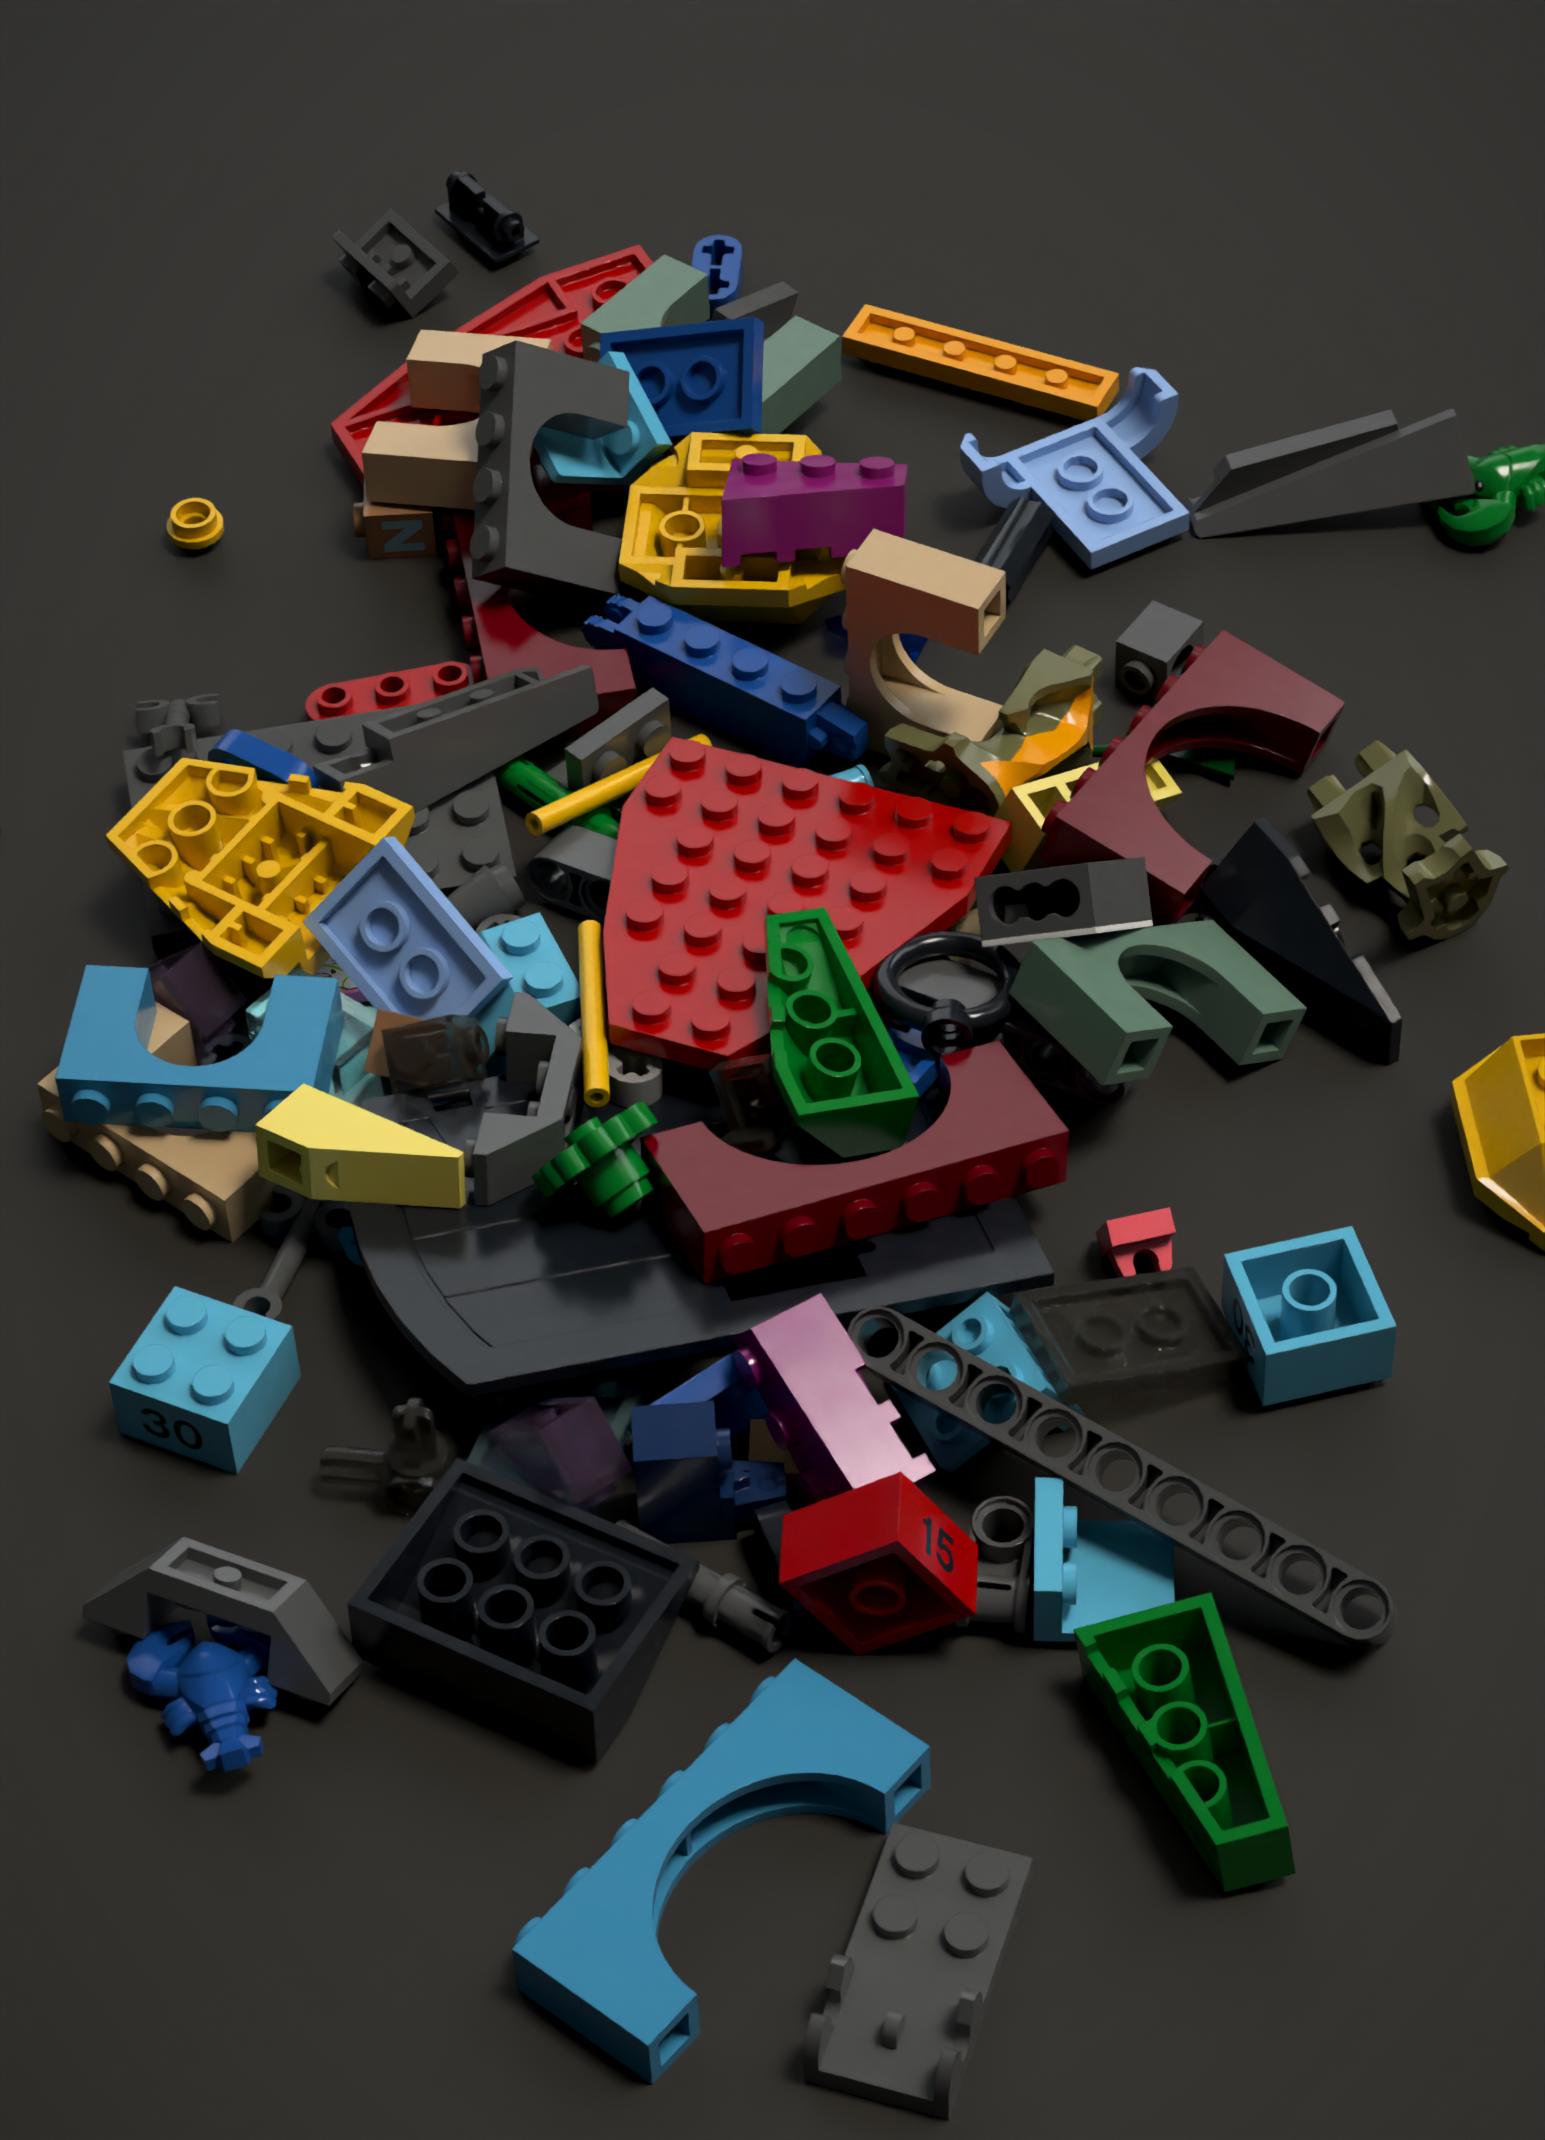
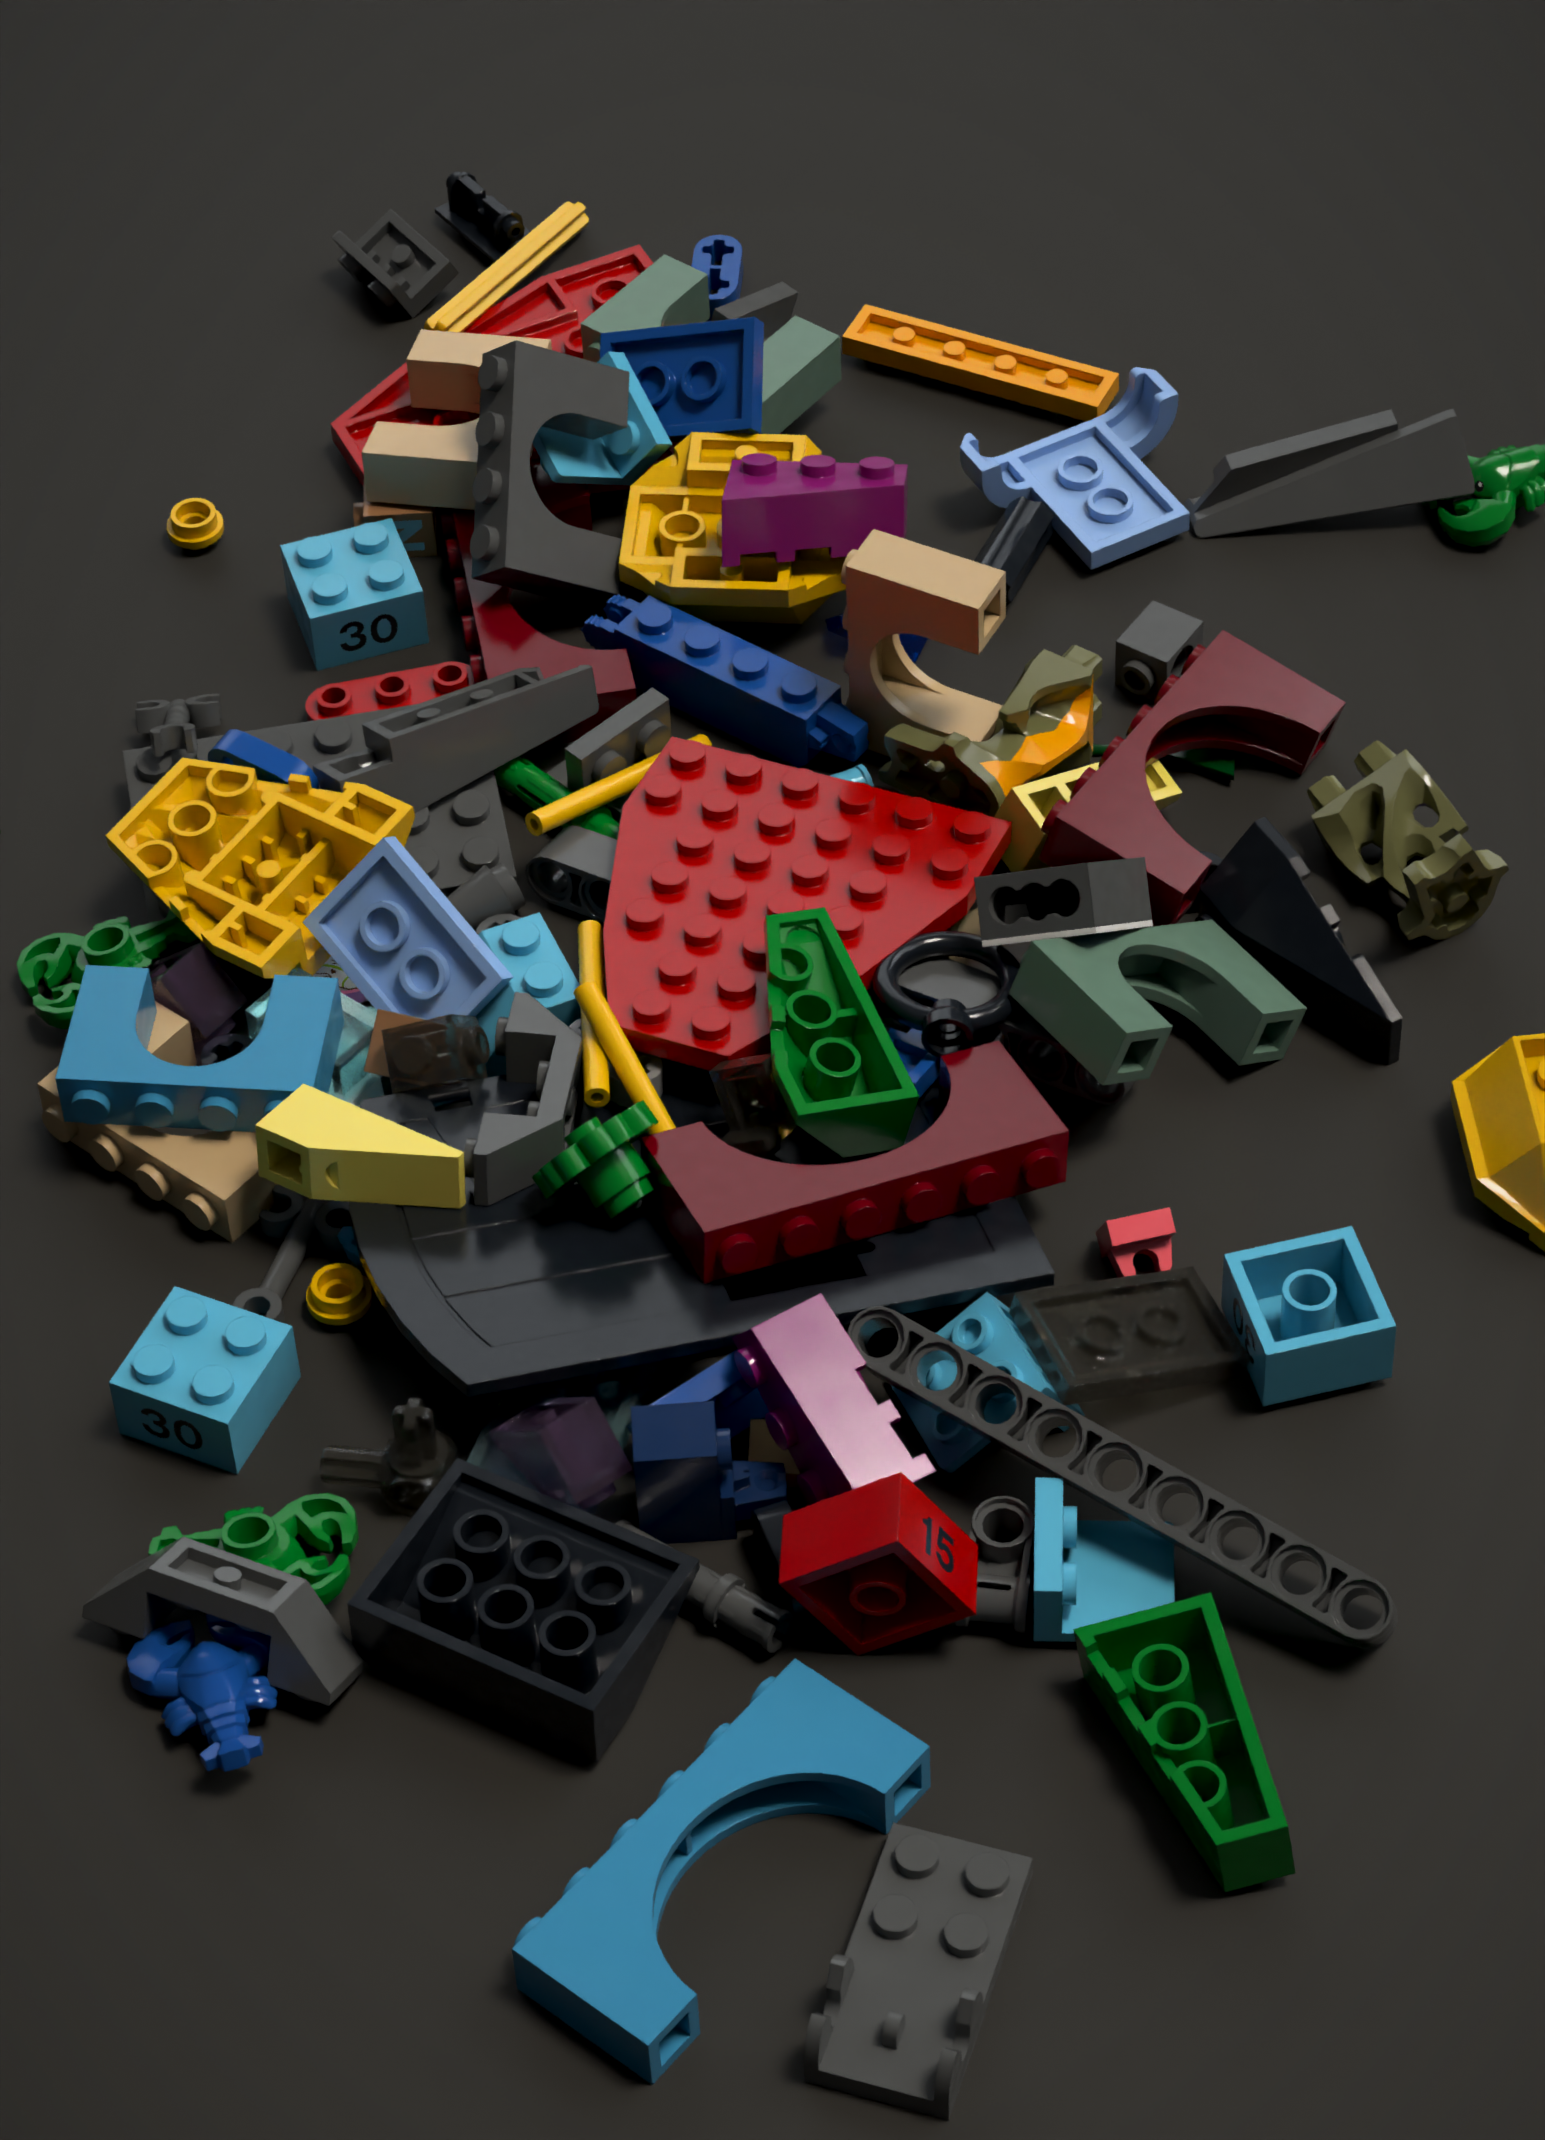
none -> green animal [16,909,199,1029]
none -> green animal [148,1493,359,1605]
none -> medium azure brick [280,518,429,671]
none -> yellow plate [306,1263,373,1326]
none -> yellow axle [424,201,589,333]
none -> yellow bar [573,981,676,1135]

